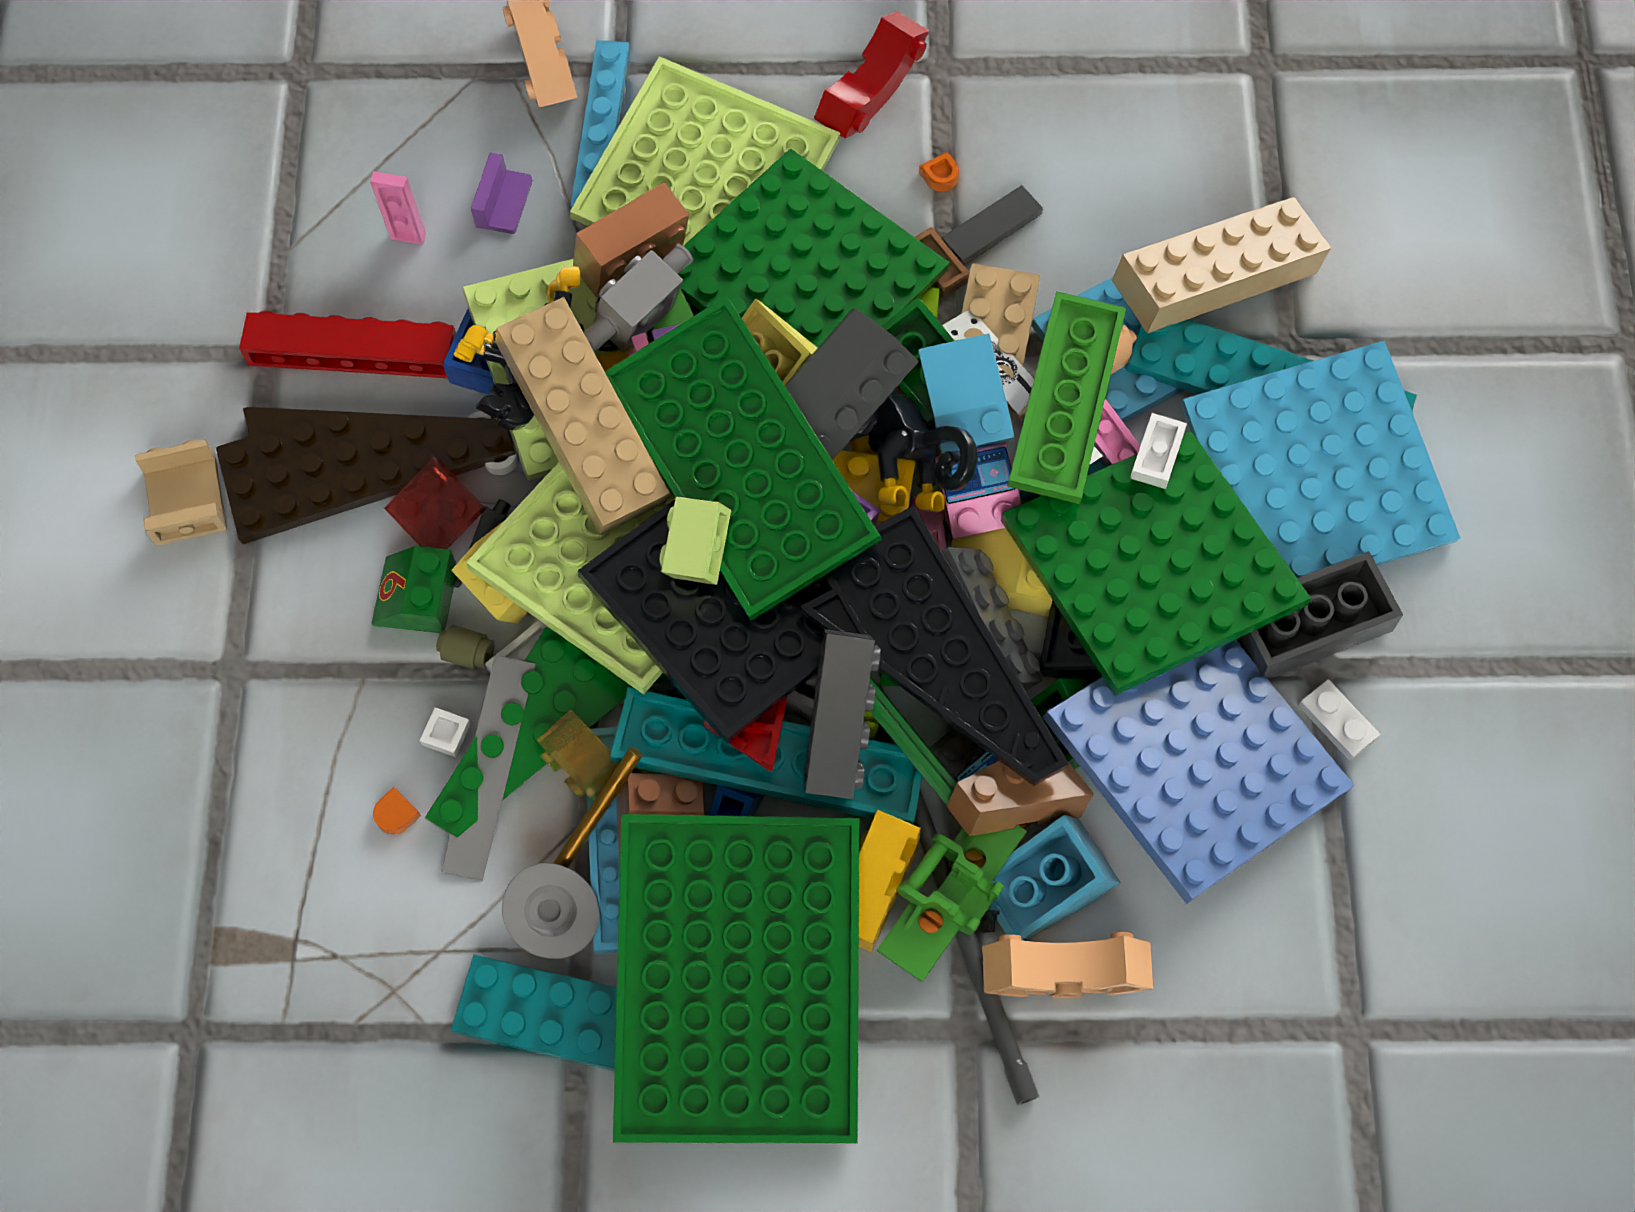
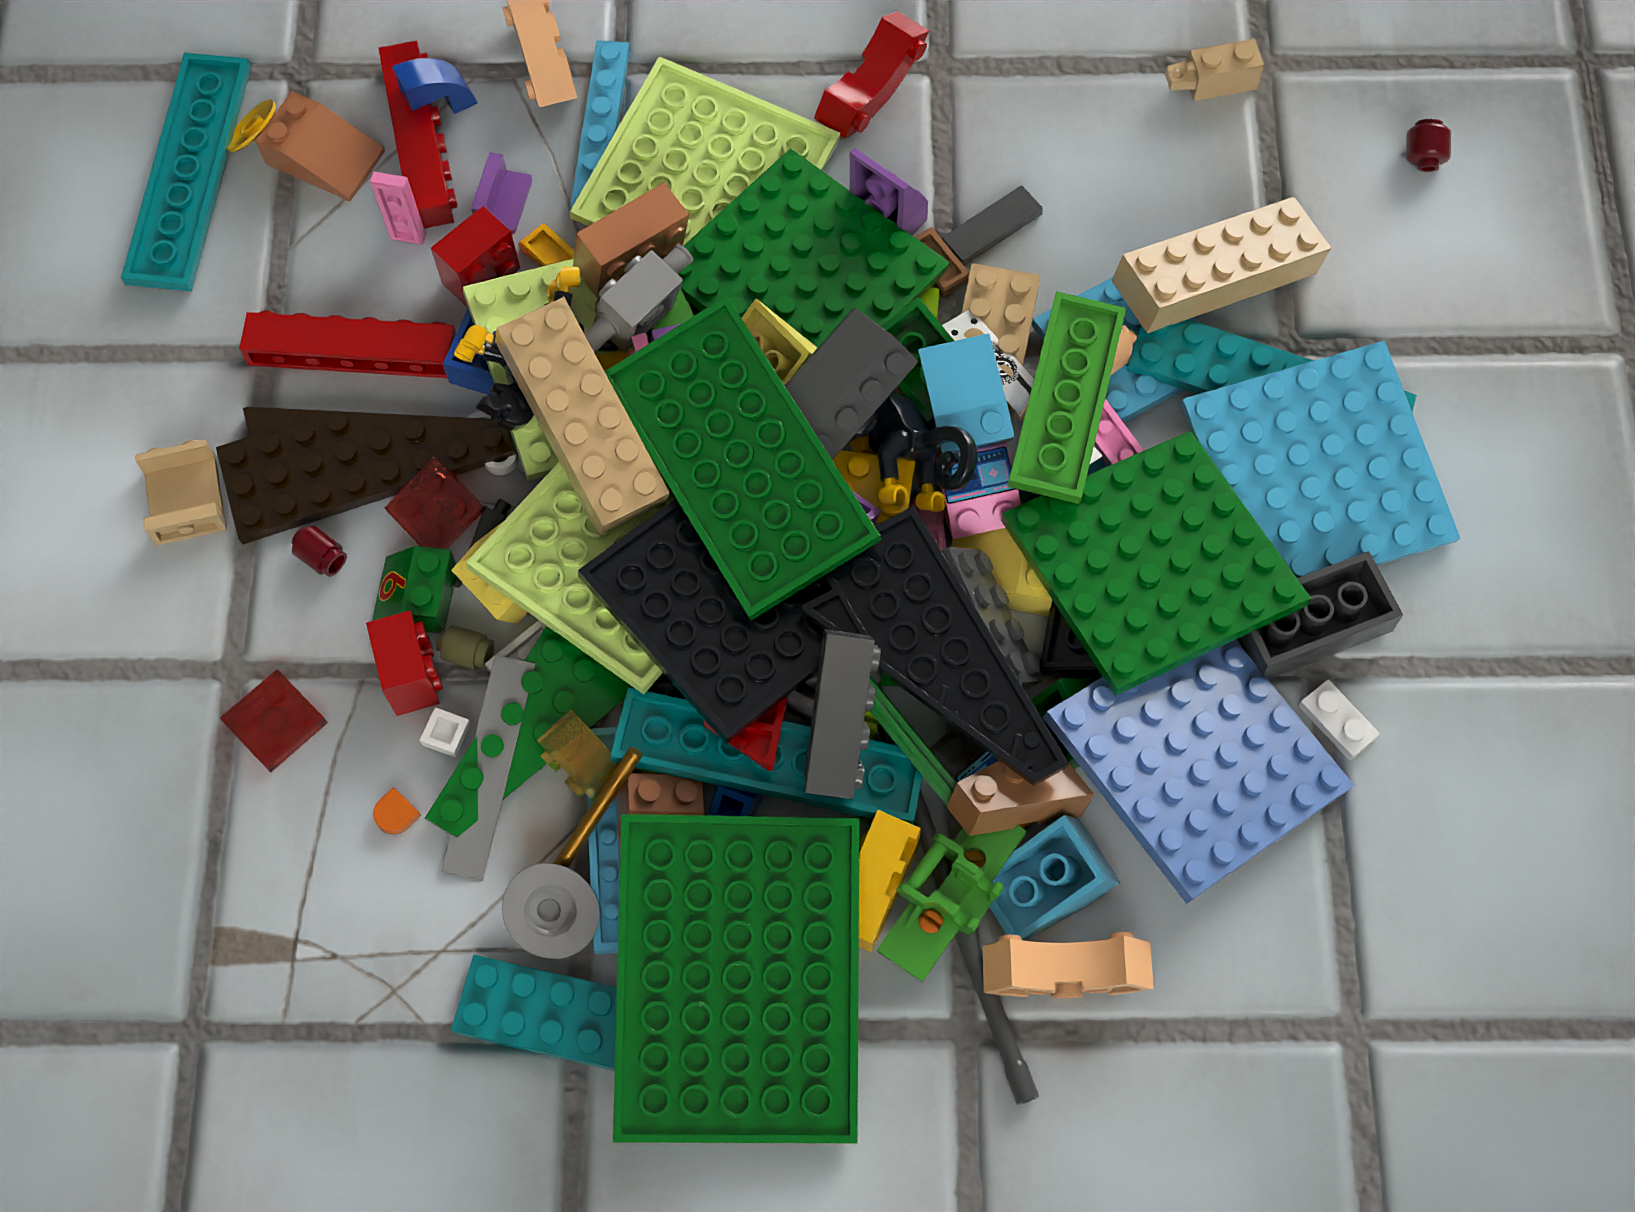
yellowish green brick [660,496,731,585] -> none
orange tile [919,151,959,192] -> none
clear smoke piece [976,908,1000,933] -> none
white plate [1130,413,1187,489] -> none
none -> teal plate [121,53,251,292]
none -> clear red plate [220,669,328,773]
none -> yellow dish [227,99,276,152]
none -> nougat slope [256,90,385,201]
none -> dark red brick [291,525,347,577]
none -> red brick [366,610,443,716]
none -> red brick [378,40,458,229]
none -> blue brick [392,58,478,114]
none -> red brick [431,206,520,308]
none -> yellow tile [518,223,574,267]
none -> medium lavender slope [849,148,928,236]
none -> tan hinge [1165,38,1264,101]
none -> dark red head [1406,119,1451,172]

